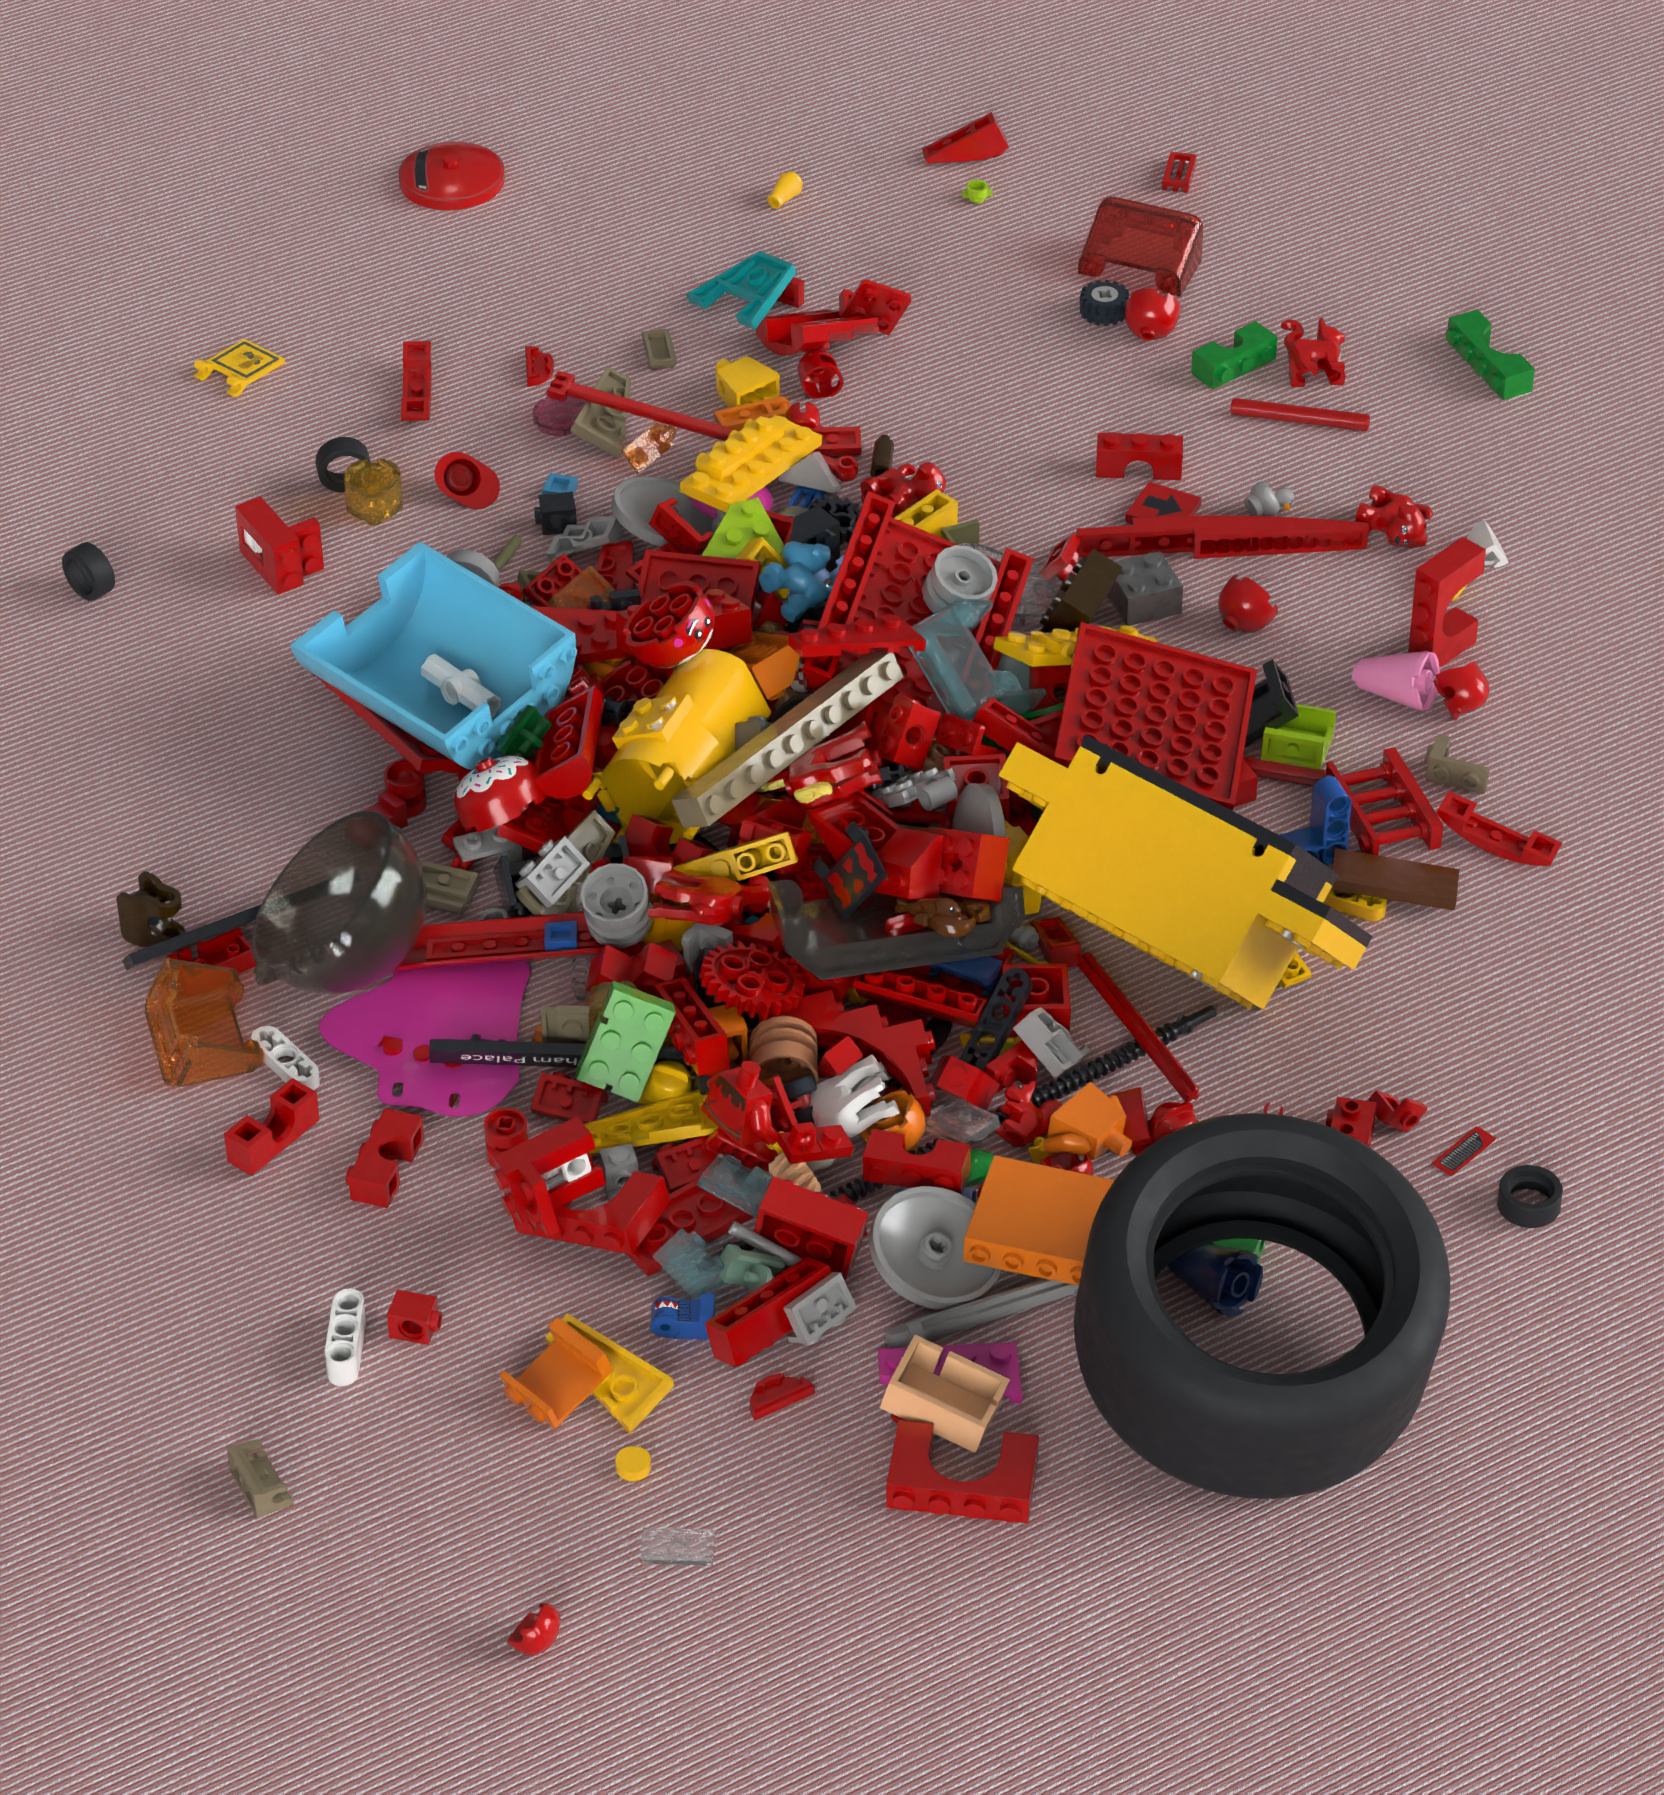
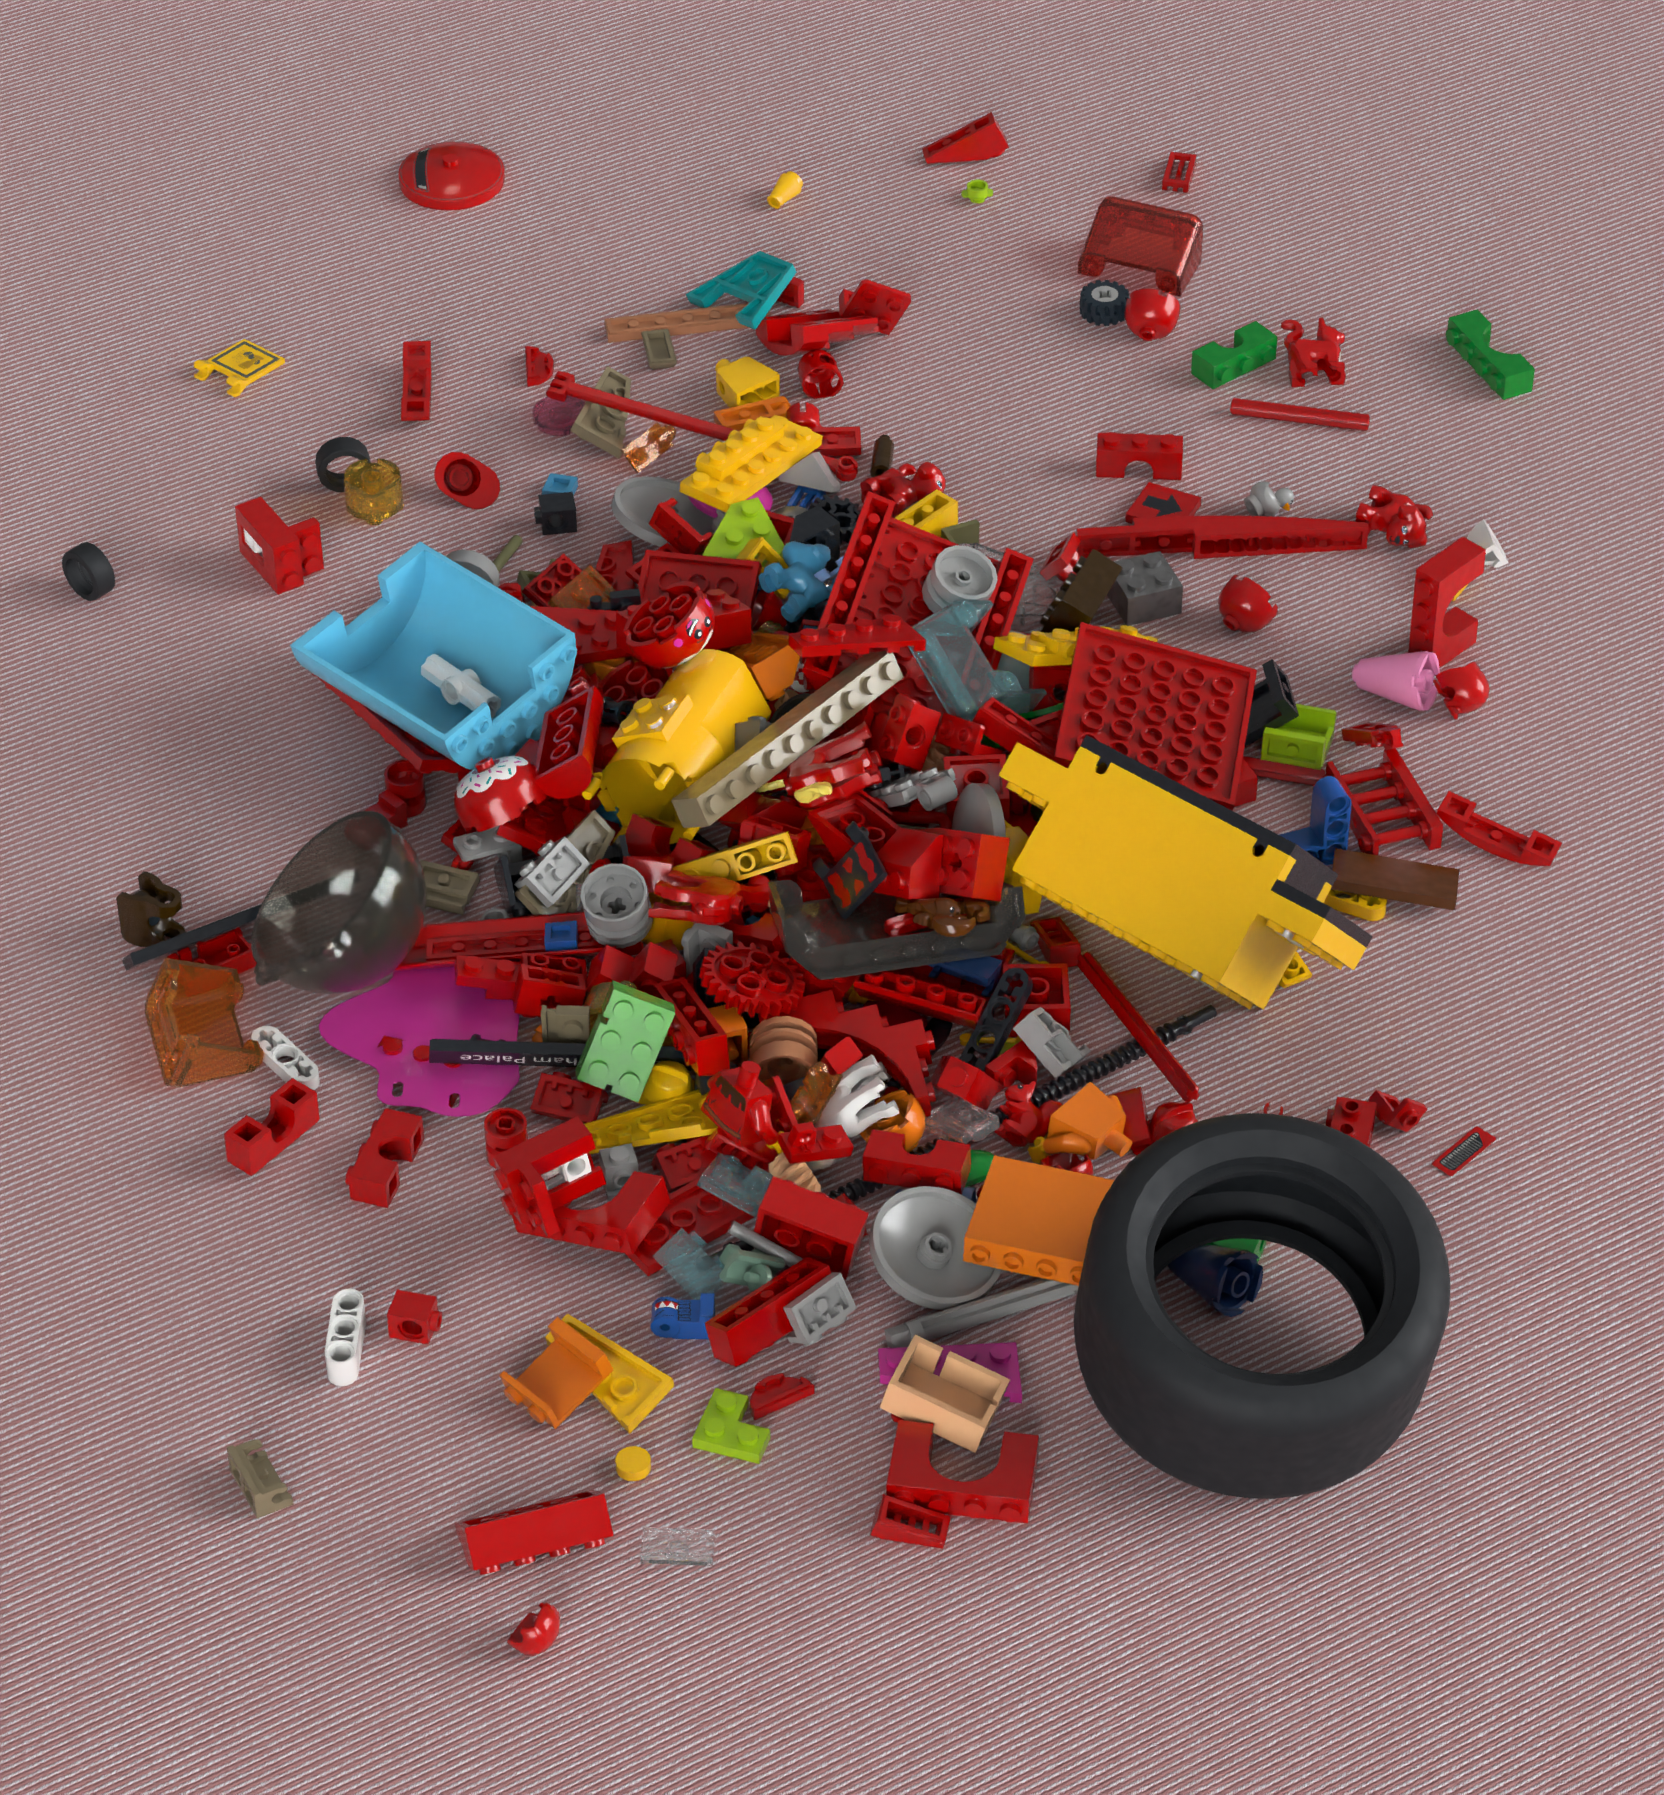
dark green hips [495,705,552,759] -> none
light grey slope [546,517,623,559] -> none
dark tan bracket [1425,734,1489,794] -> none
black tyre [1497,1165,1563,1228] -> none
none -> red slope [454,952,587,1000]
none -> red slope [455,1490,614,1575]
none -> red brick [512,964,586,1018]
none -> nougat tile [604,303,771,343]
none -> lime plate [692,1388,771,1464]
none -> clear orange hinge [790,1062,843,1124]
none -> red slope [870,1494,951,1549]
none -> red hinge [1341,722,1403,750]

